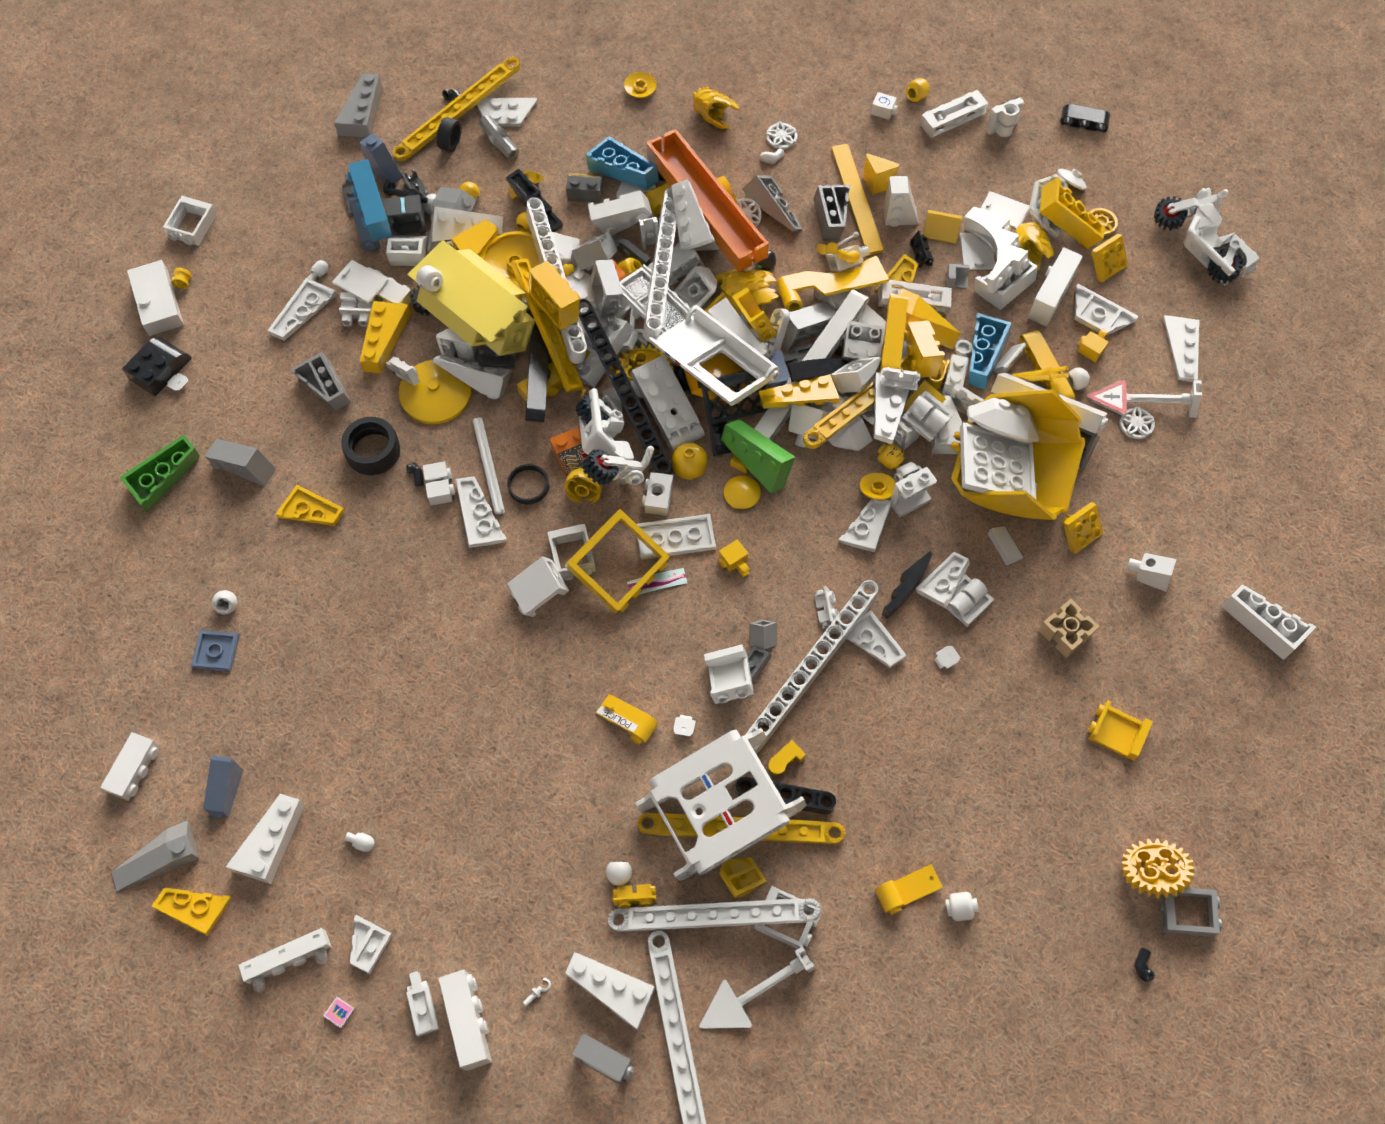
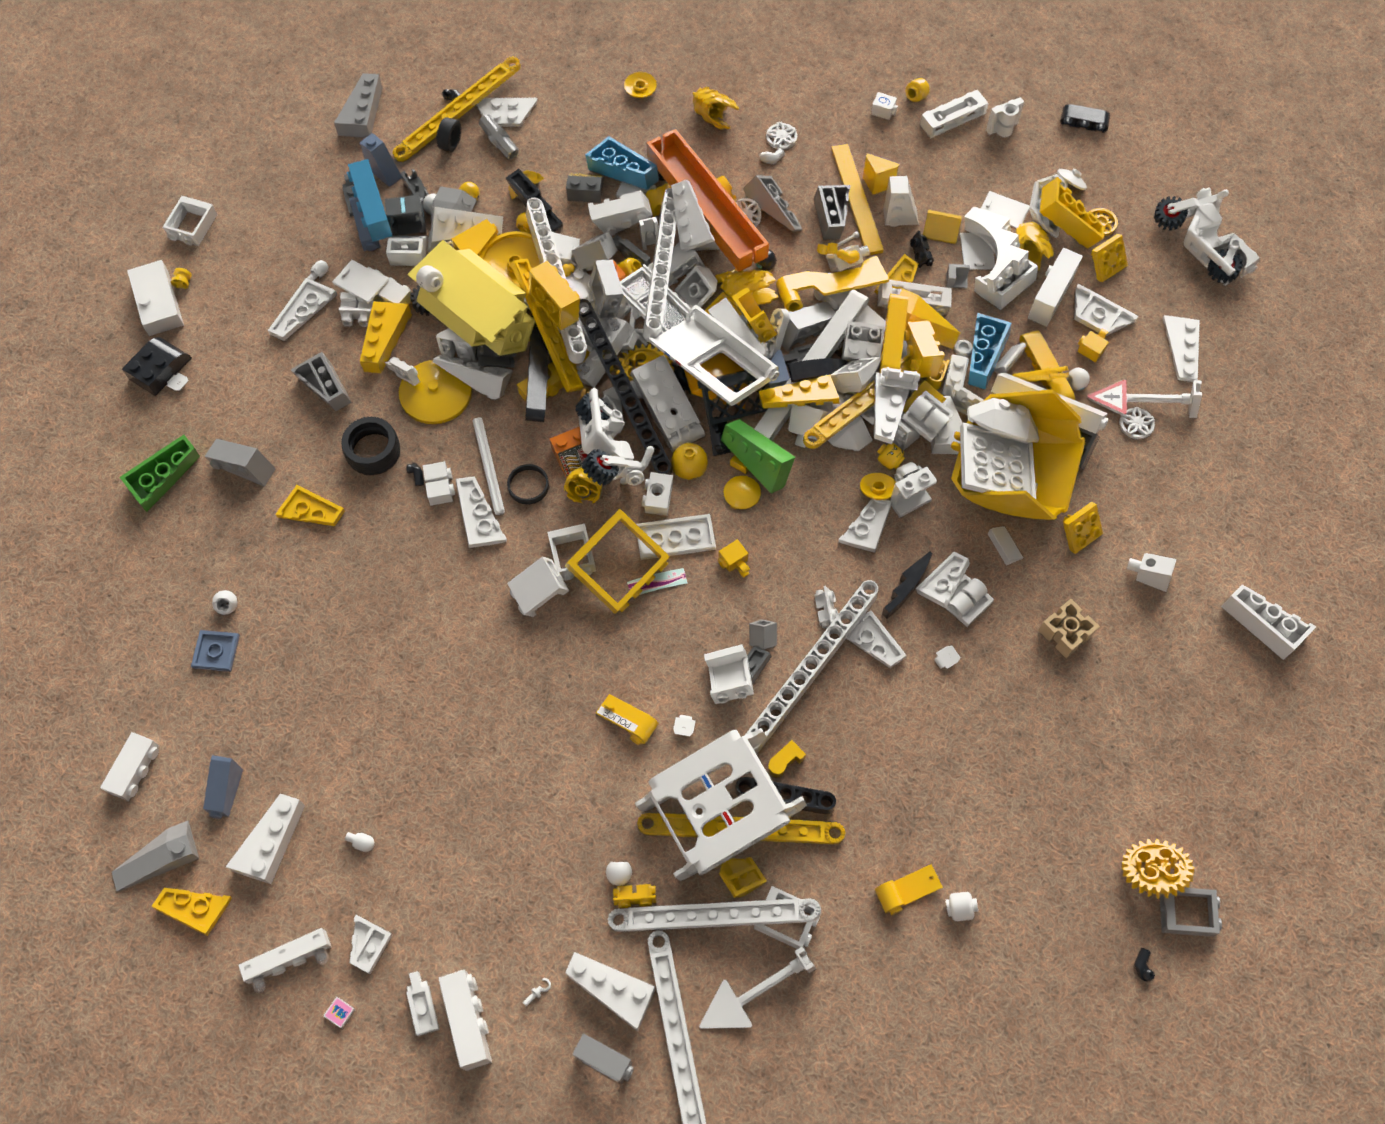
black hinge [383,179,428,204] -> none
yellow panel [1087,700,1153,761] -> none

